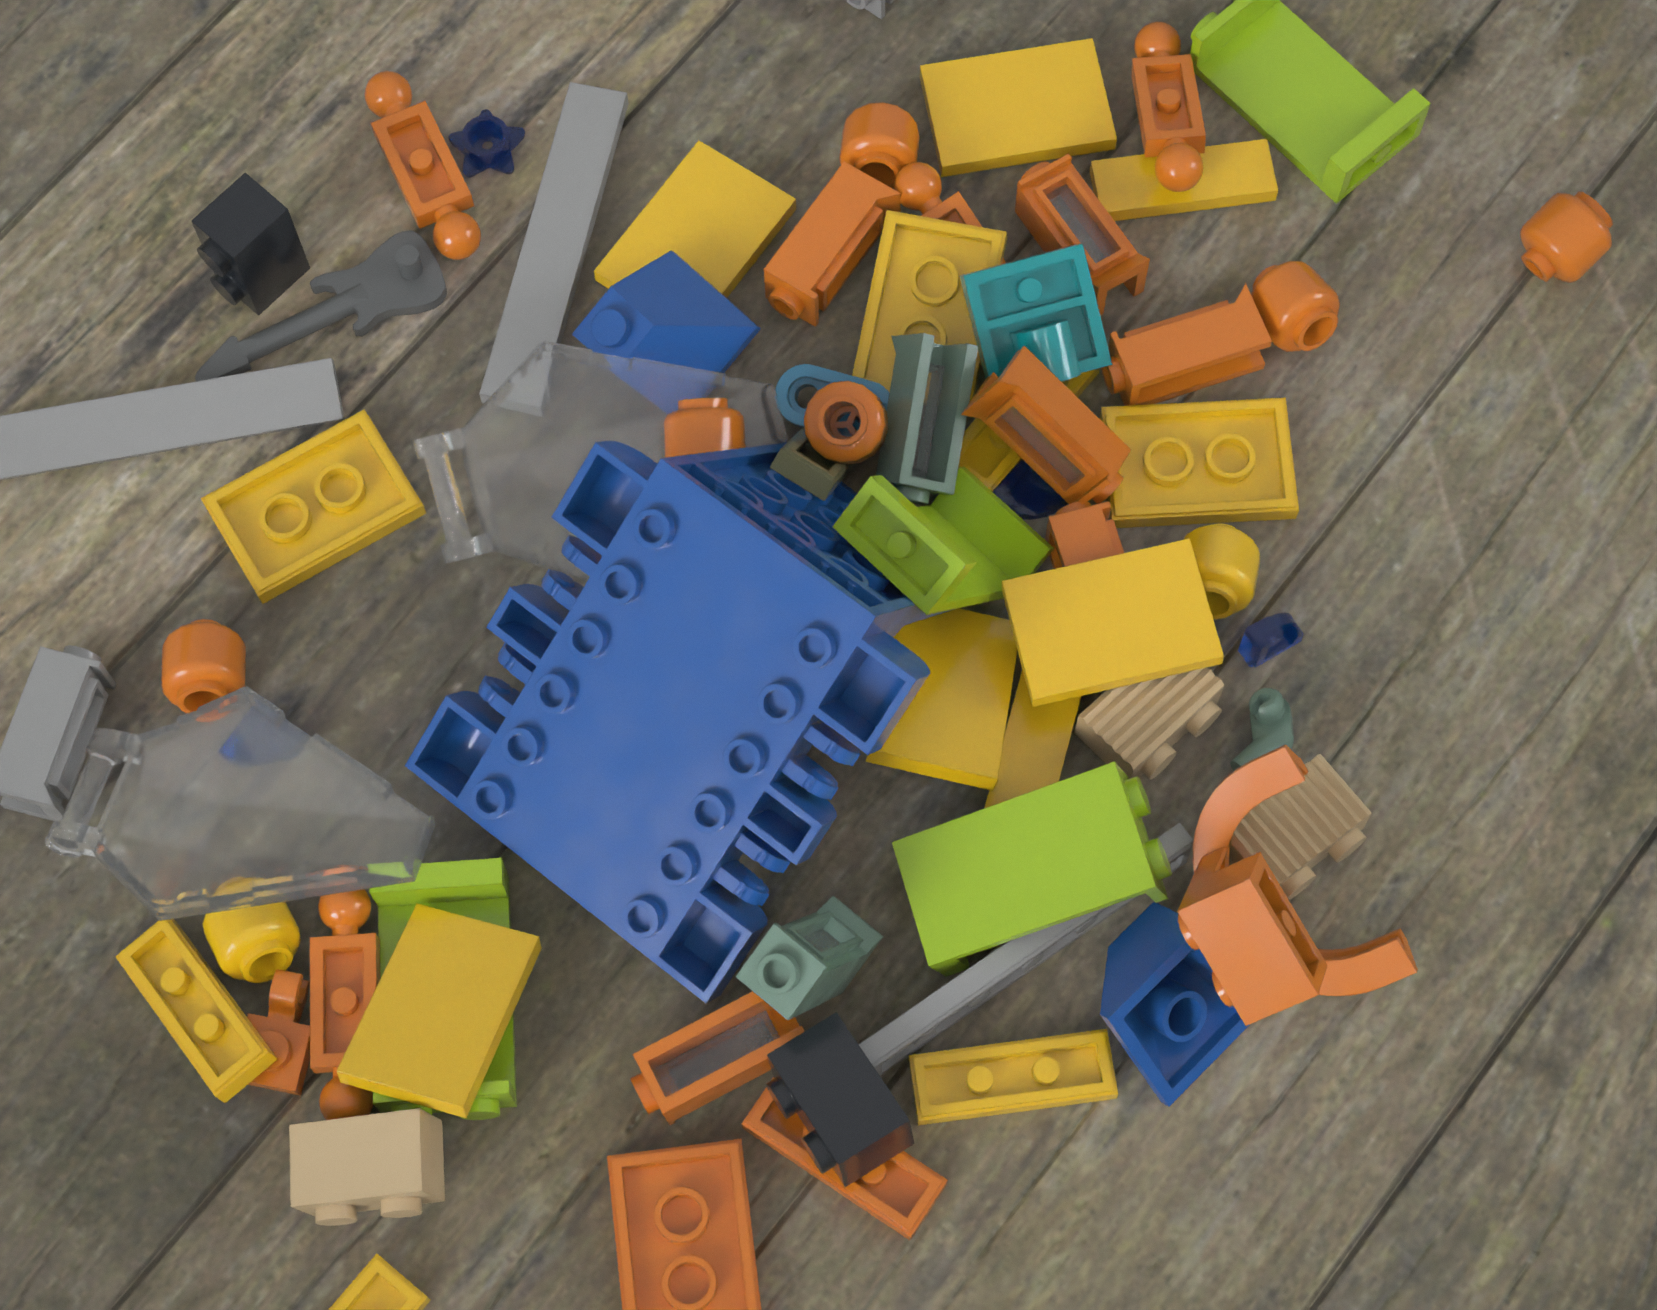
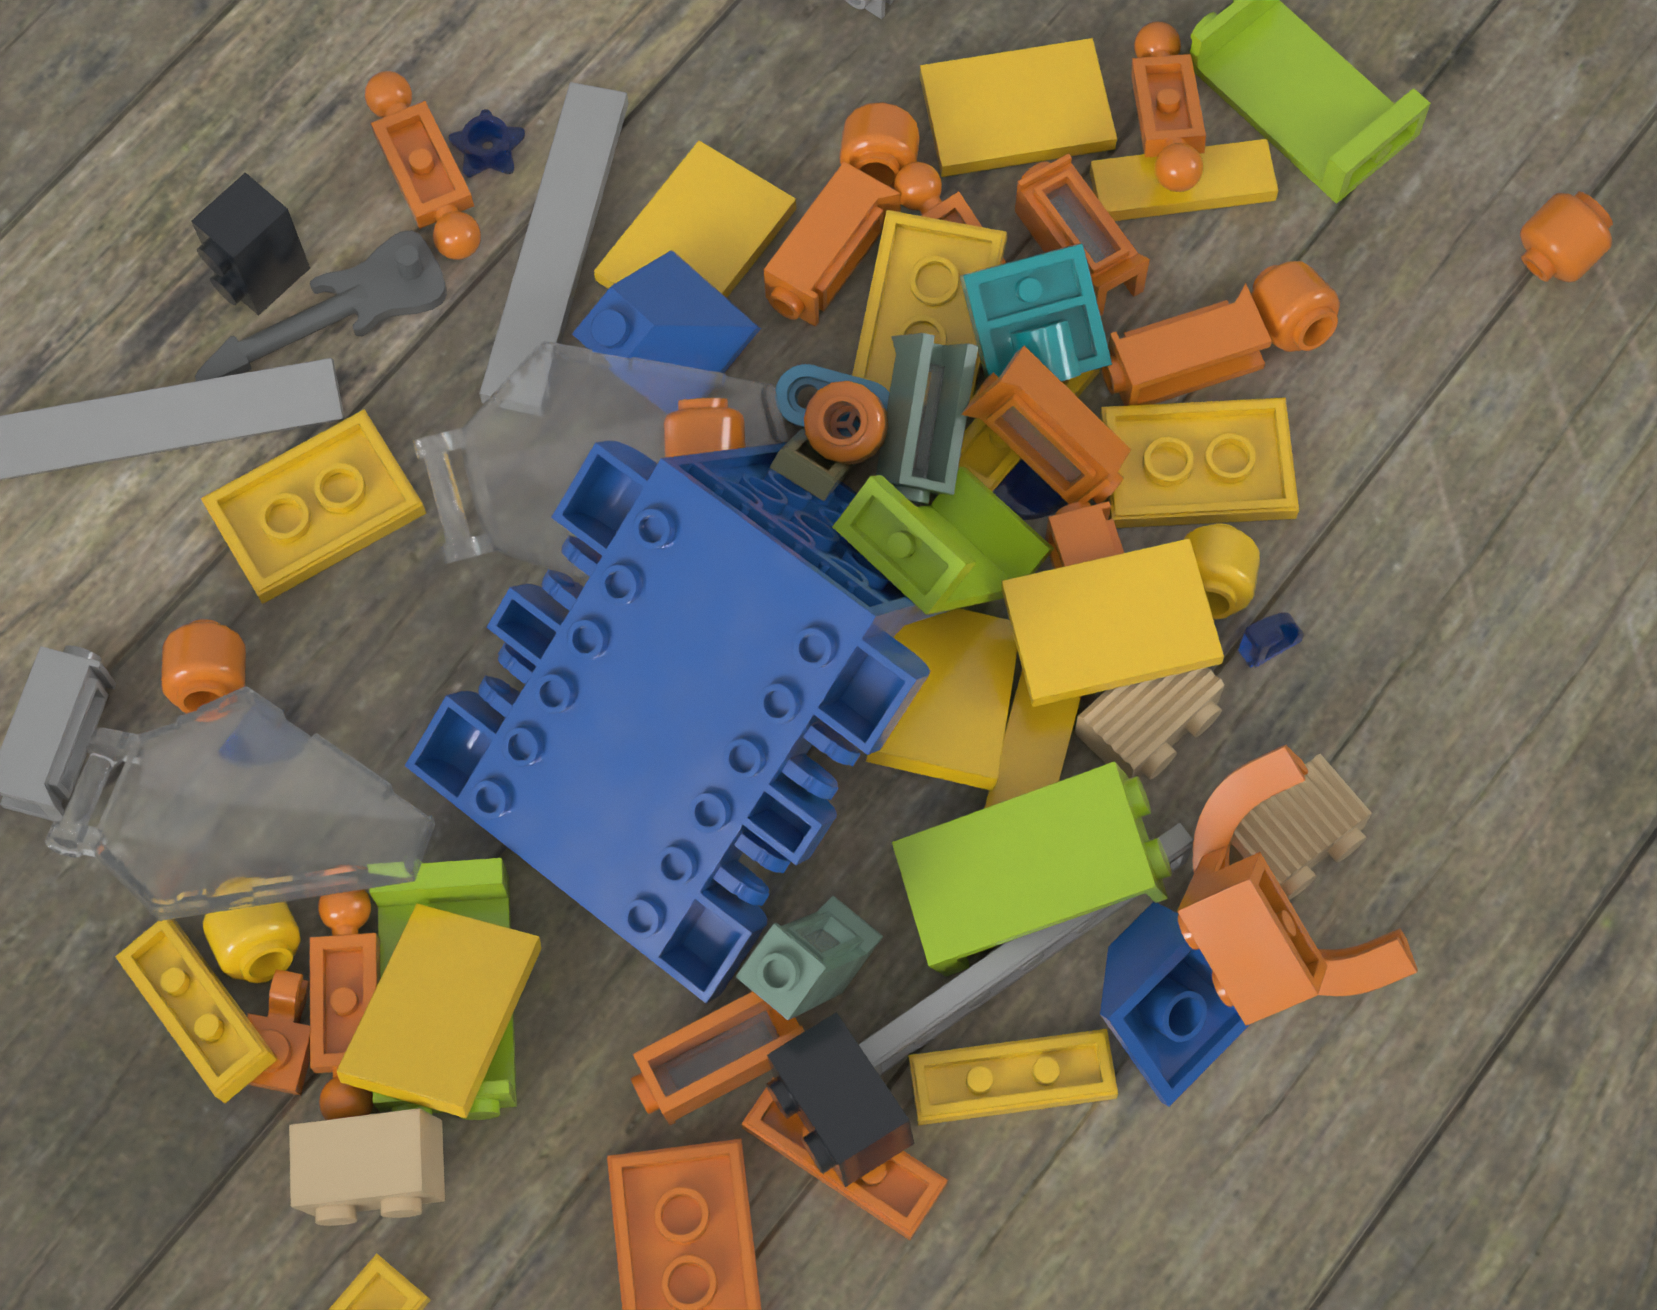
sand green arm [1230,688,1294,771] -> none

